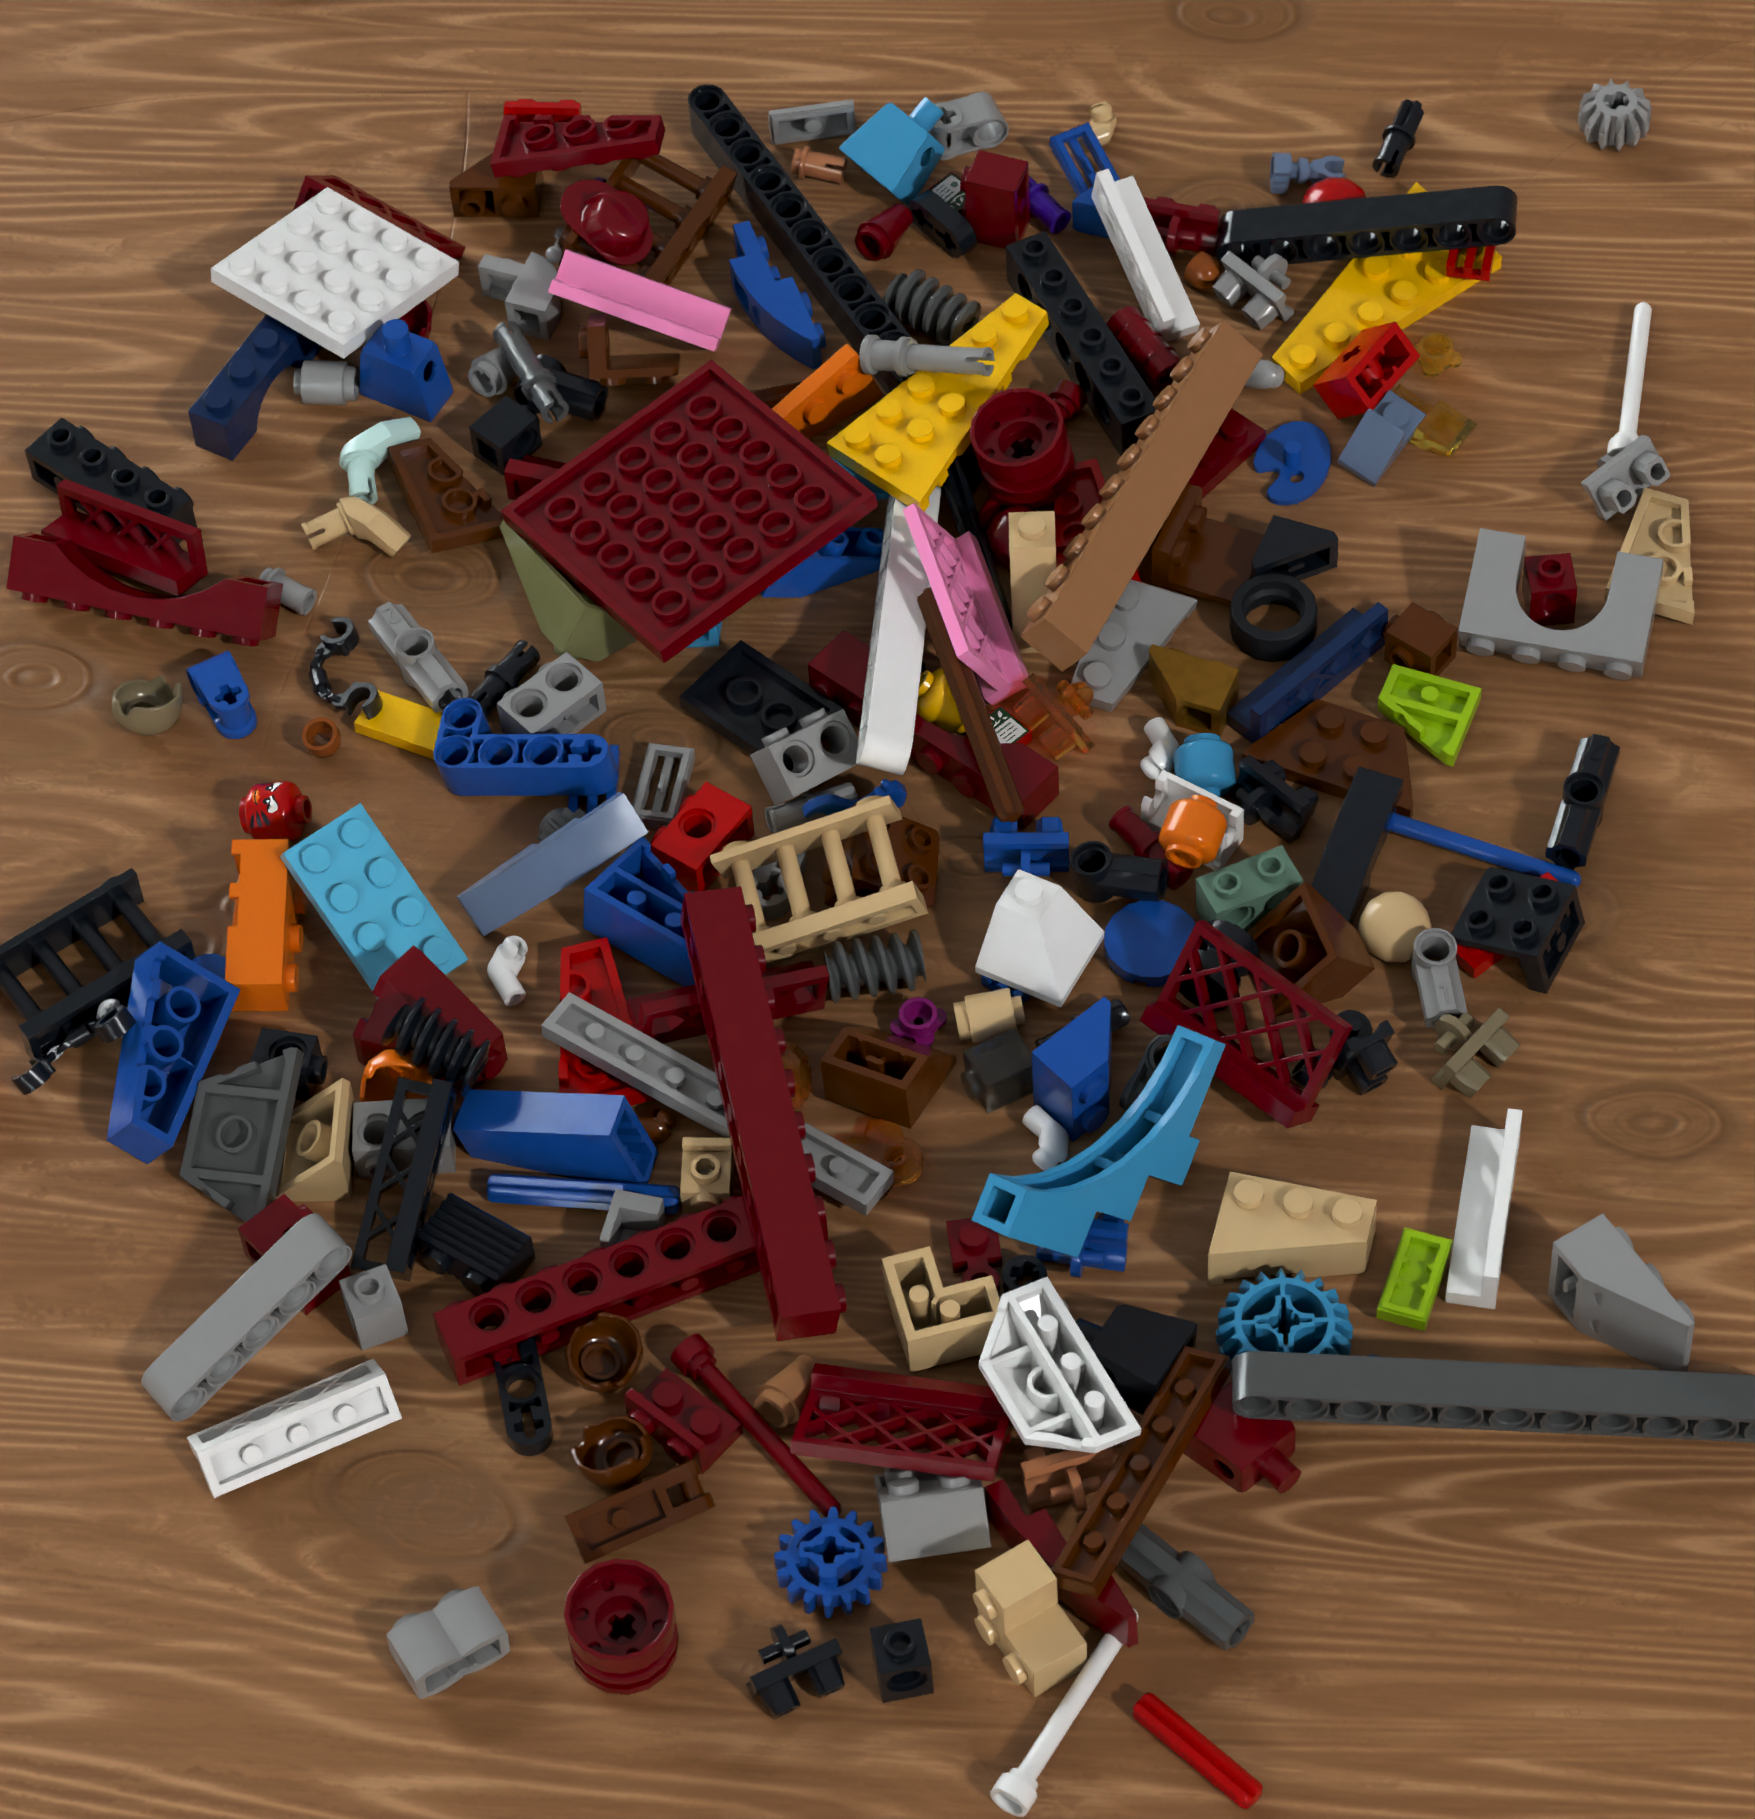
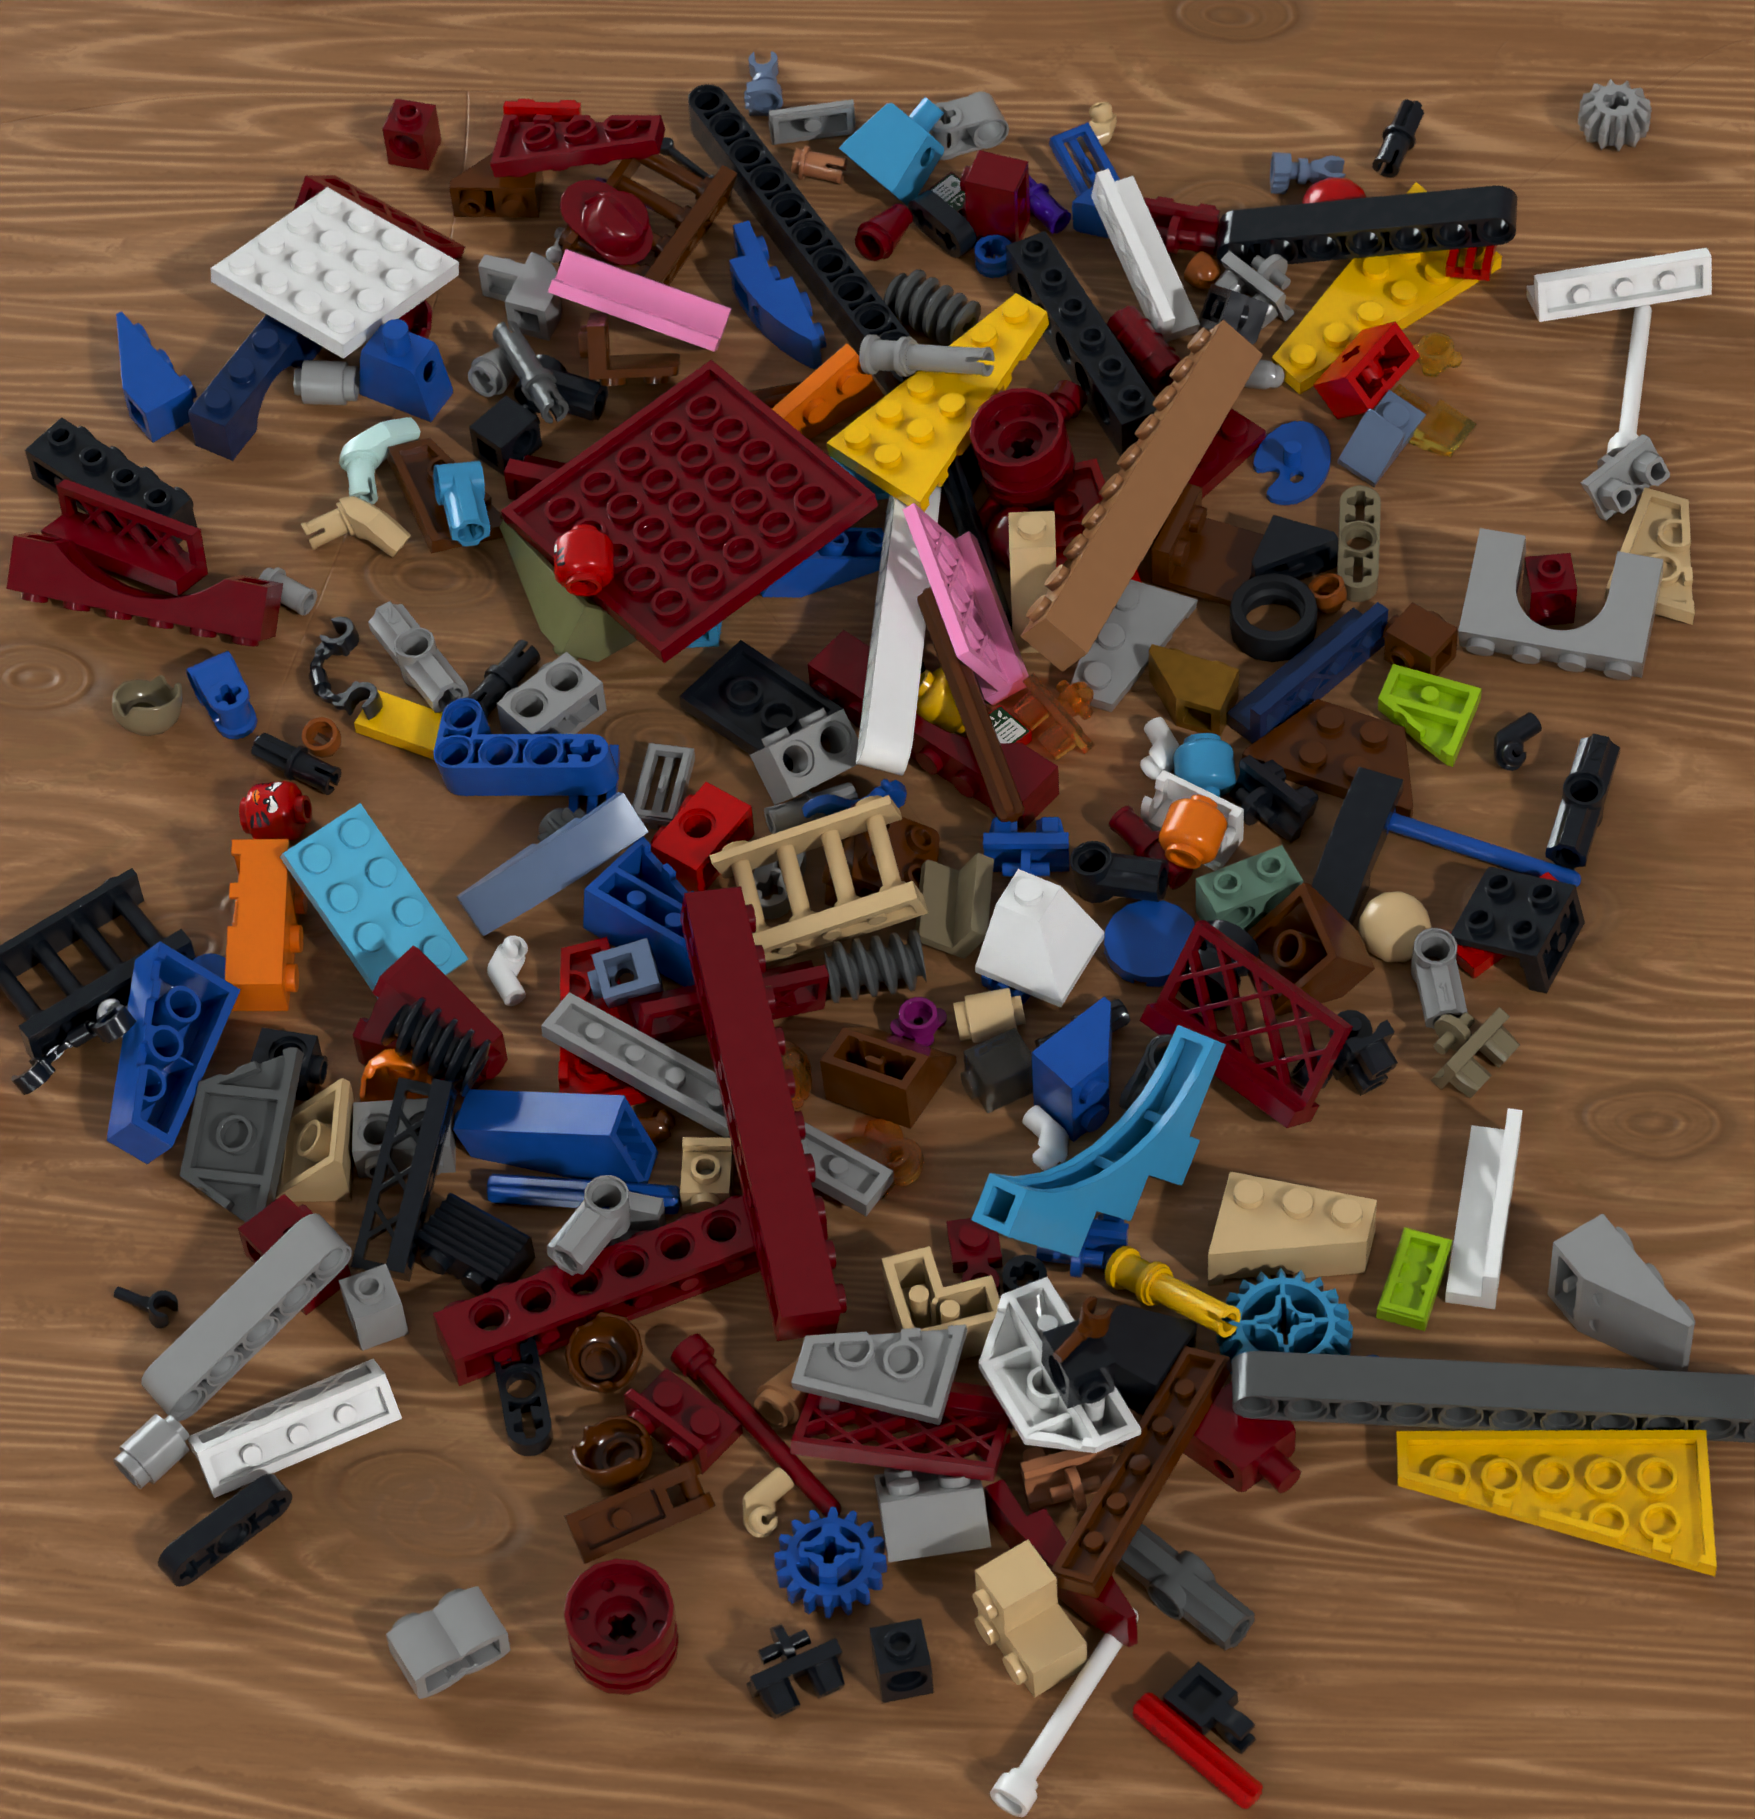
none -> light grey brick [113,1414,190,1489]
none -> black hand [114,1286,178,1328]
none -> blue slope [116,311,197,443]
none -> black beam [158,1474,292,1587]
none -> black axle [251,733,342,795]
none -> dark red brick [382,98,442,171]
none -> dark azure piece [433,461,490,546]
none -> light grey piece [547,1175,630,1276]
none -> red head [554,524,614,596]
none -> sand blue brick [587,938,664,1009]
none -> black hinge [660,137,715,179]
none -> tan arm [742,1467,794,1538]
none -> sand blue piece [744,51,783,116]
none -> light grey wing [791,1325,967,1425]
none -> dark tan panel [915,852,994,959]
none -> blue bush [974,235,1011,278]
none -> black brick [1041,1320,1116,1409]
none -> reddish brown hand [1053,1297,1112,1363]
none -> yellow pin [1105,1246,1241,1338]
none -> black plate [1163,1661,1256,1754]
none -> black slope [1198,283,1269,344]
none -> dark orange hinge [1308,573,1347,614]
none -> dark tan beam [1337,486,1381,602]
none -> yellow wing [1396,1430,1717,1577]
none -> black arm [1494,712,1542,771]
none -> white fence [1526,248,1712,322]

